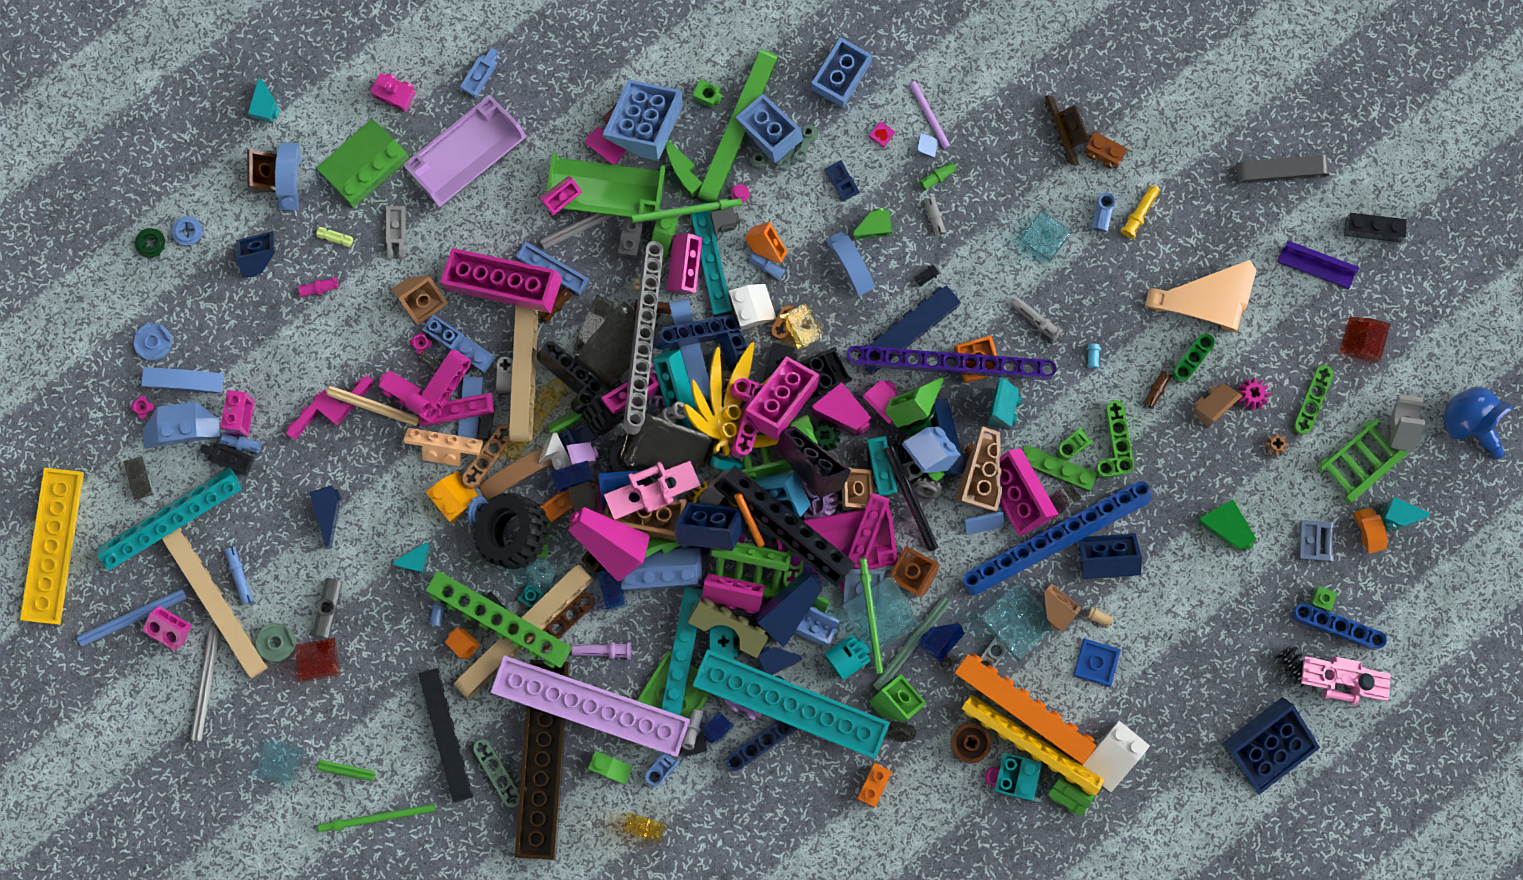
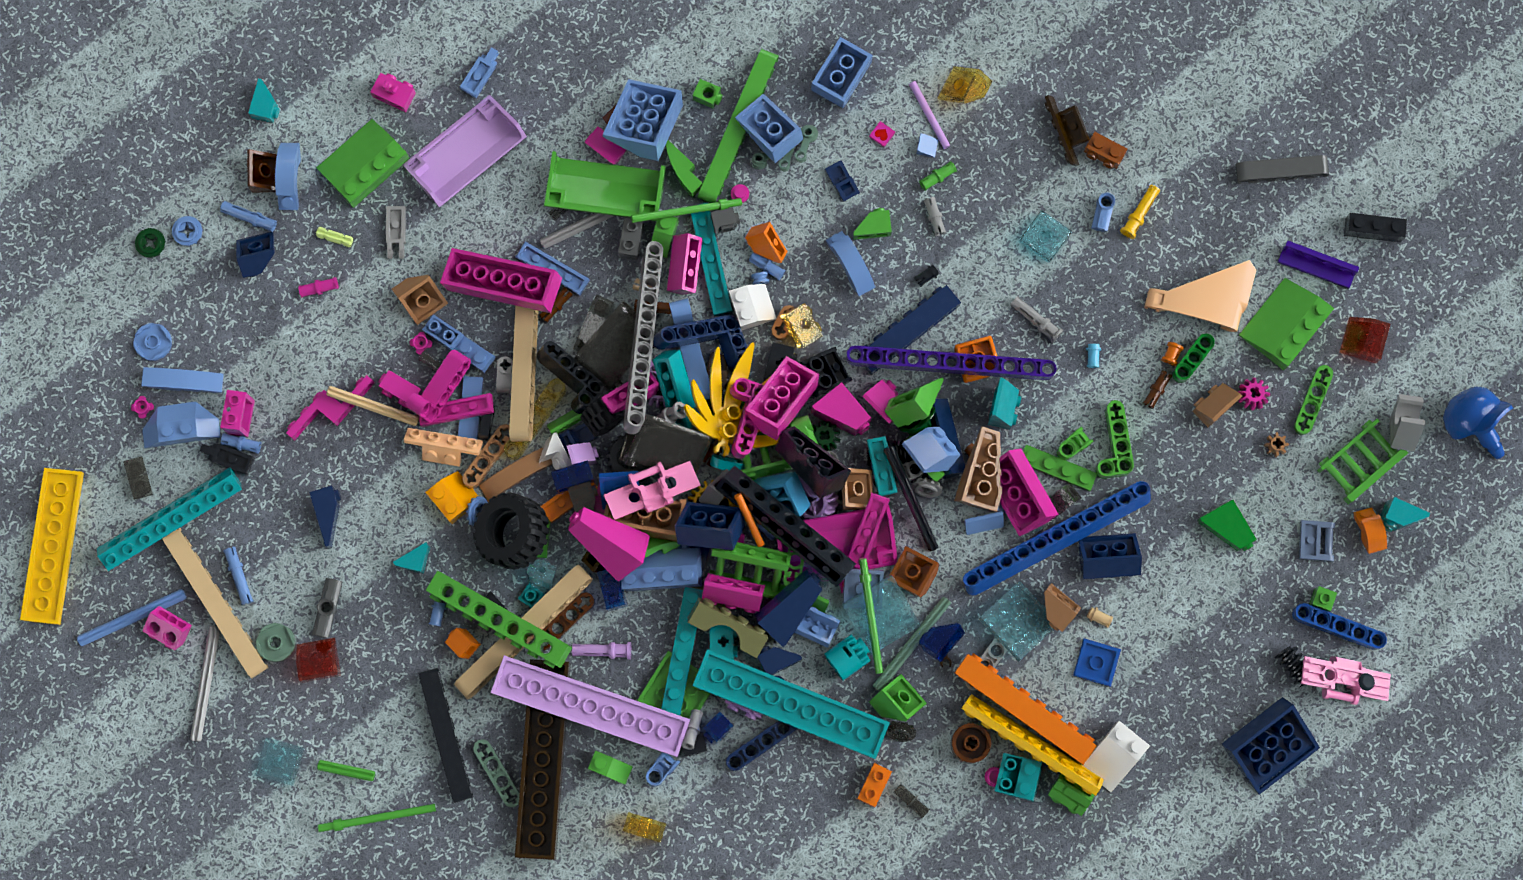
dark pink slope [539,176,582,215] -> none
none -> medium blue pin [220,201,277,232]
none -> medium blue bush [751,272,769,285]
none -> clear smoke axle [894,784,930,819]
none -> clear yellow slope [938,66,993,104]
none -> orange bush [1161,342,1184,366]
none -> bright green slope [1239,278,1334,370]

